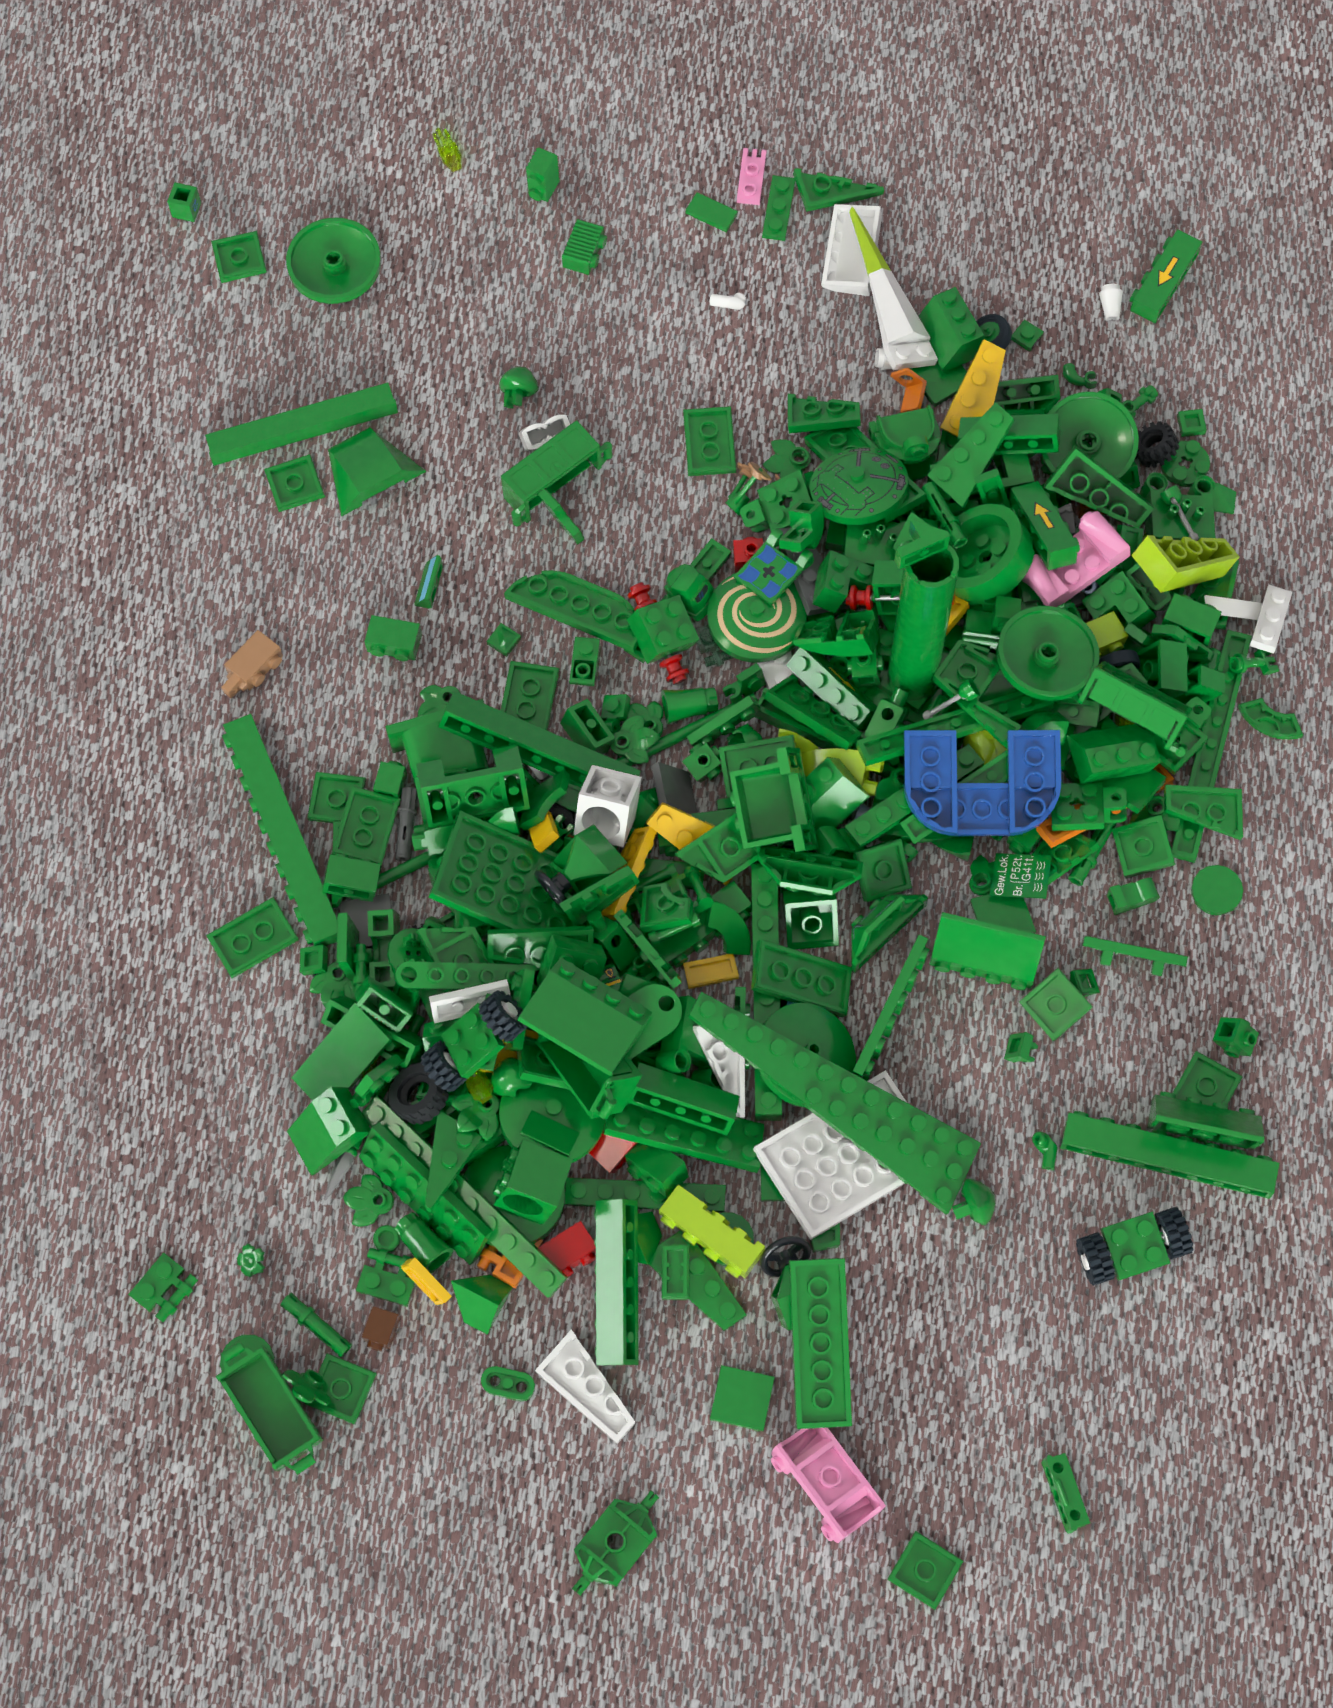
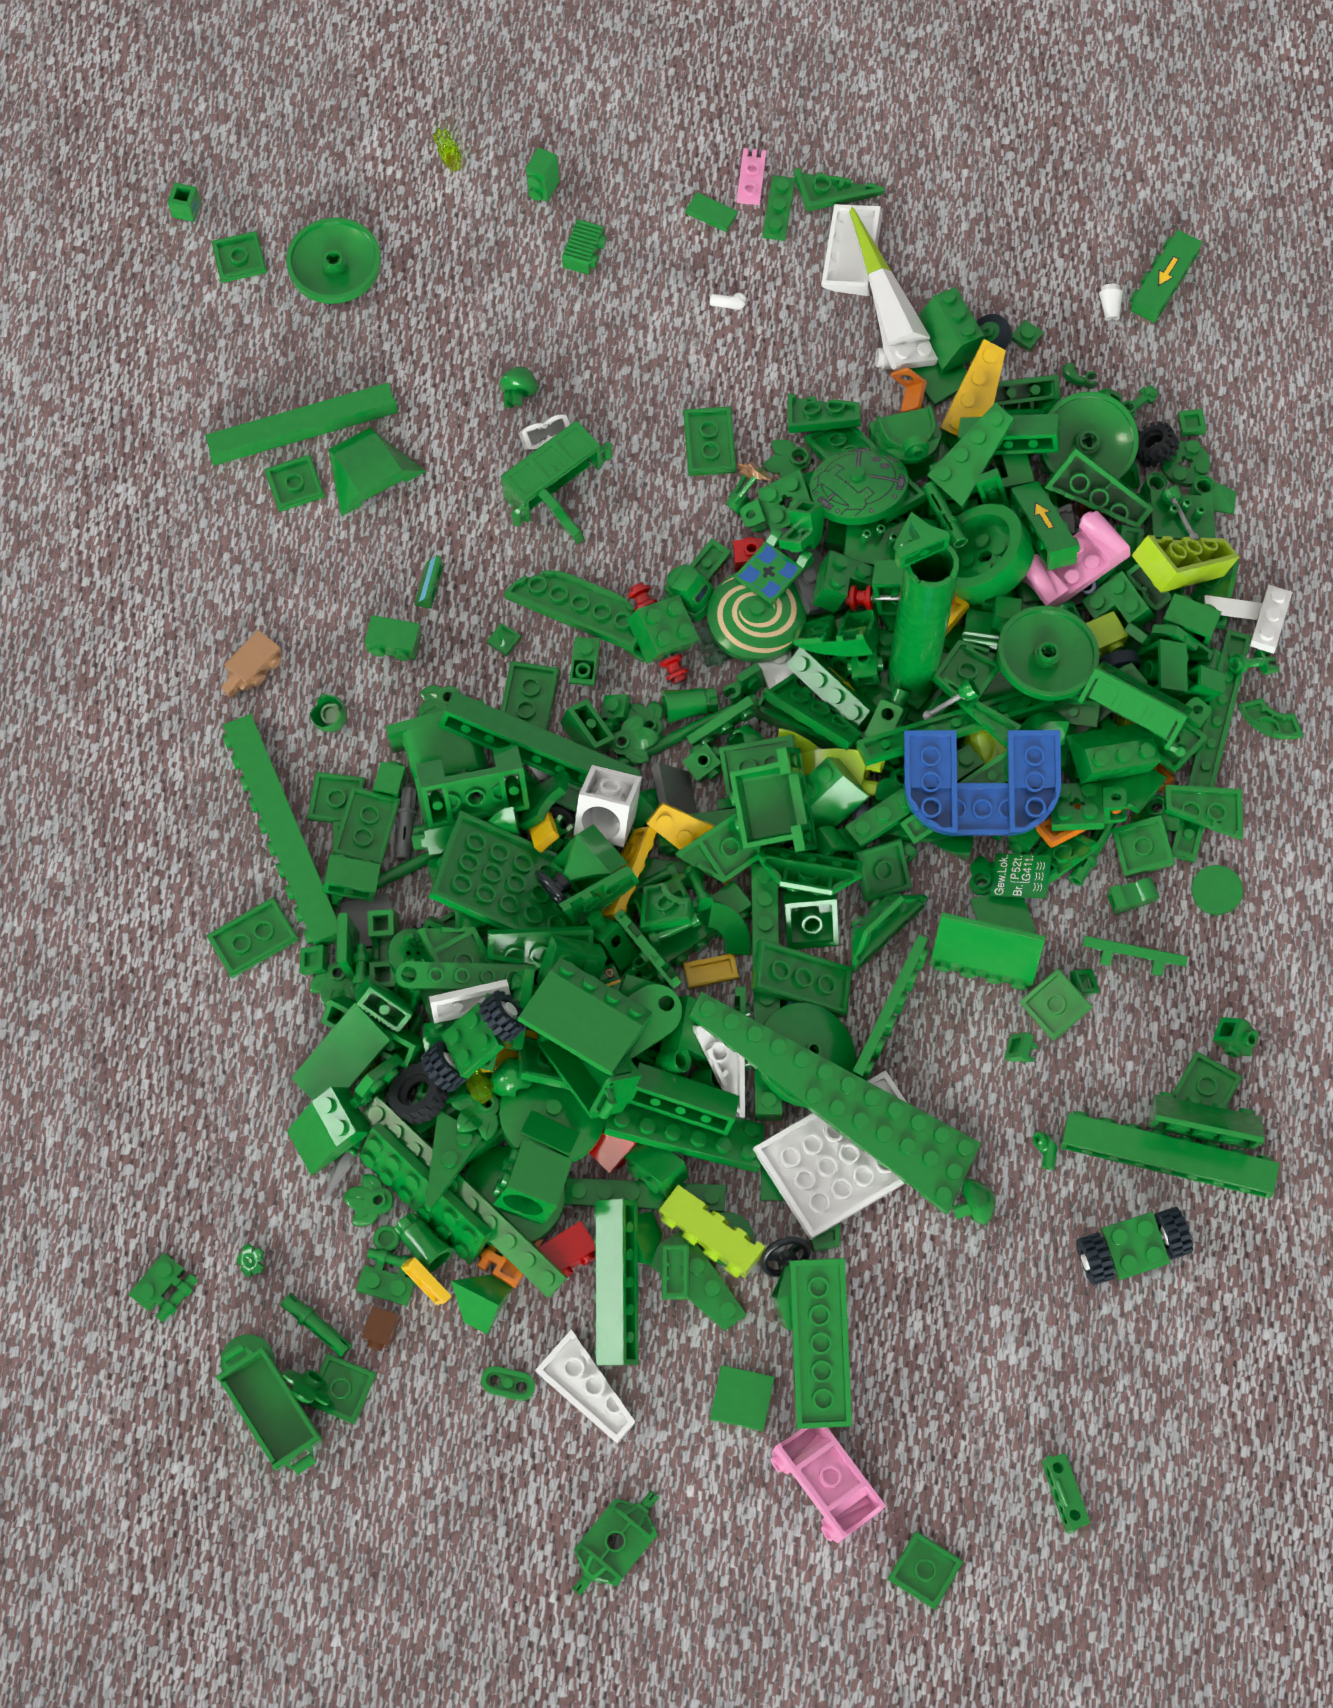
none -> green hair [310,693,347,732]

